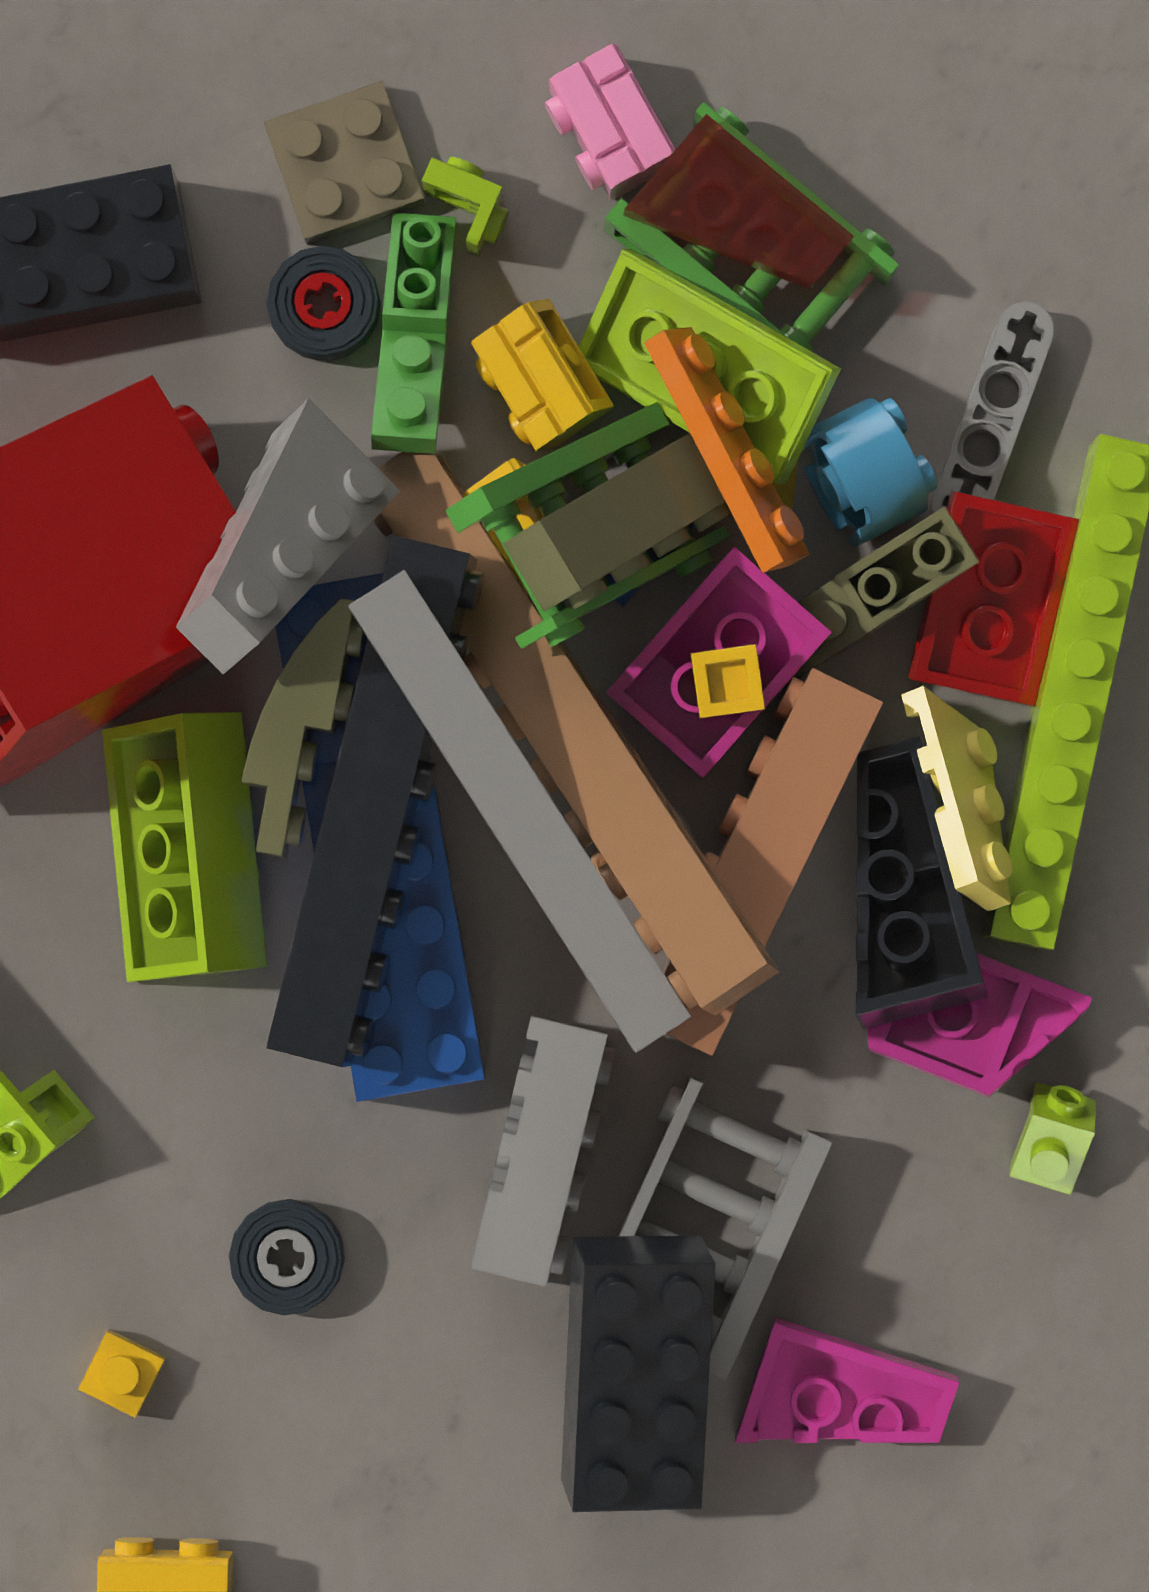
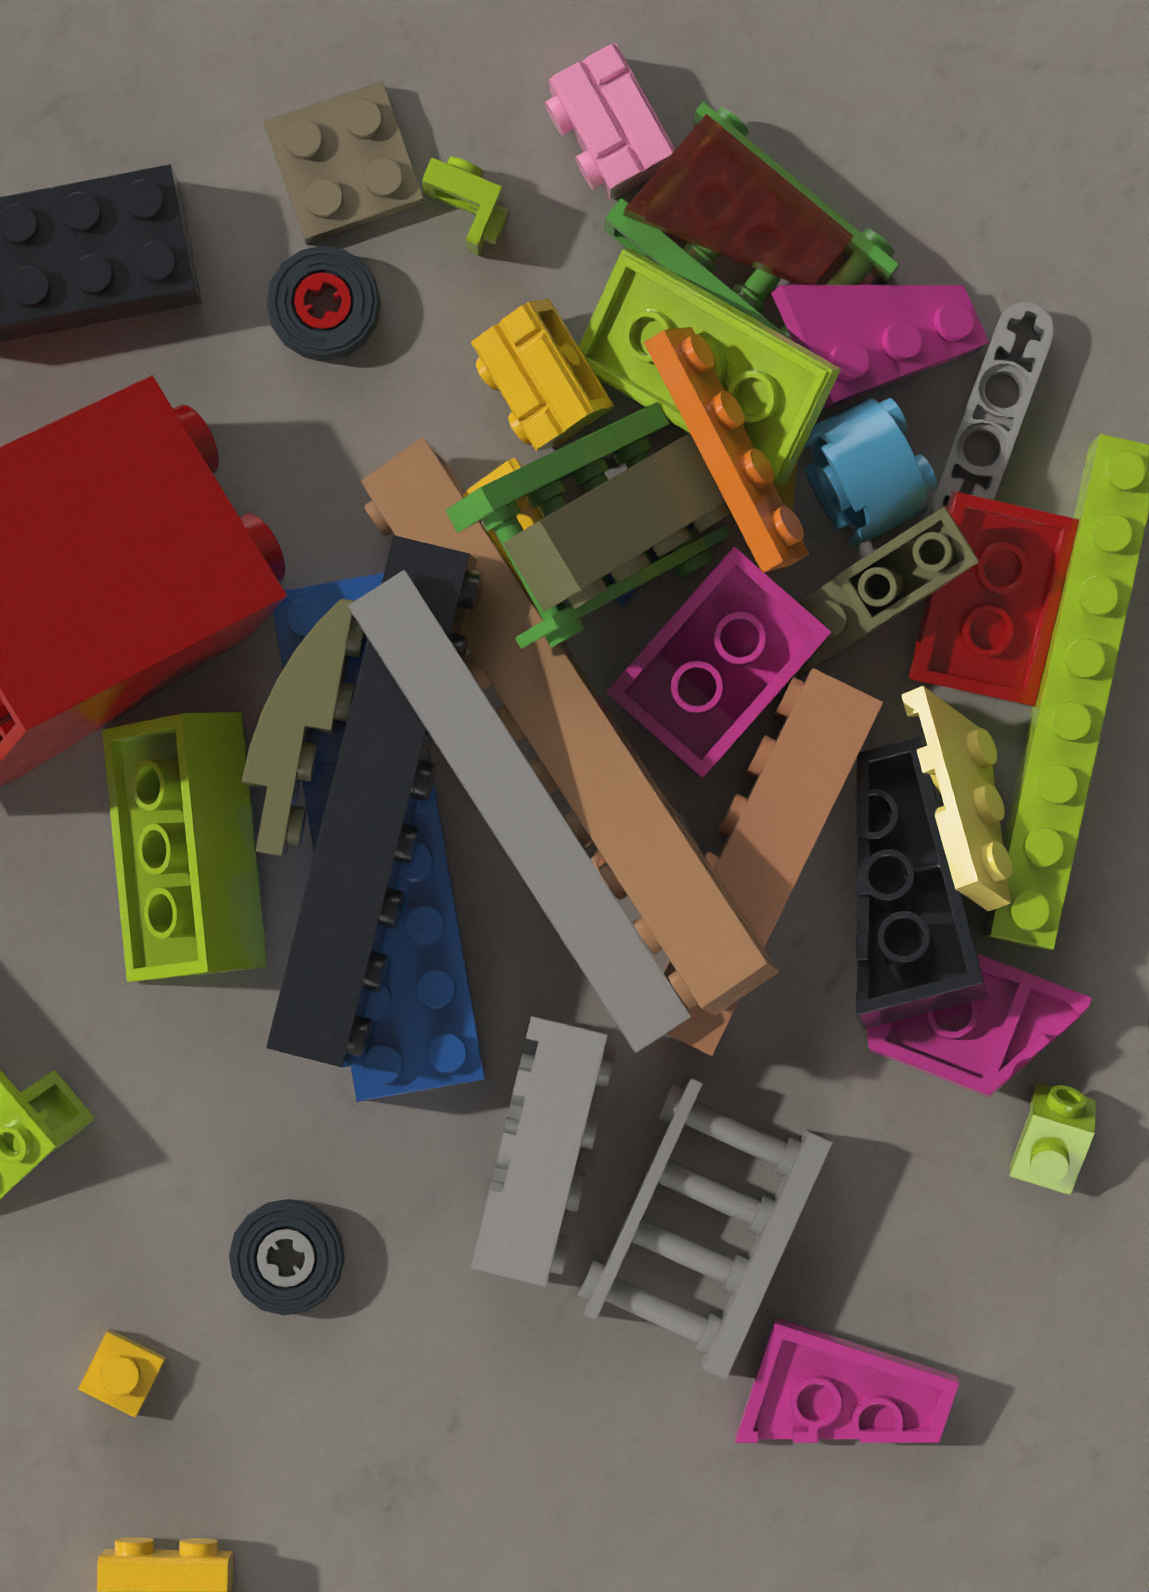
light grey wedge [176,398,400,674] -> none
bright green slope [371,213,456,454] -> none
black brick [561,1235,716,1512] -> none
yellow plate [691,644,765,719] -> none
none -> dark pink wing [771,285,990,409]

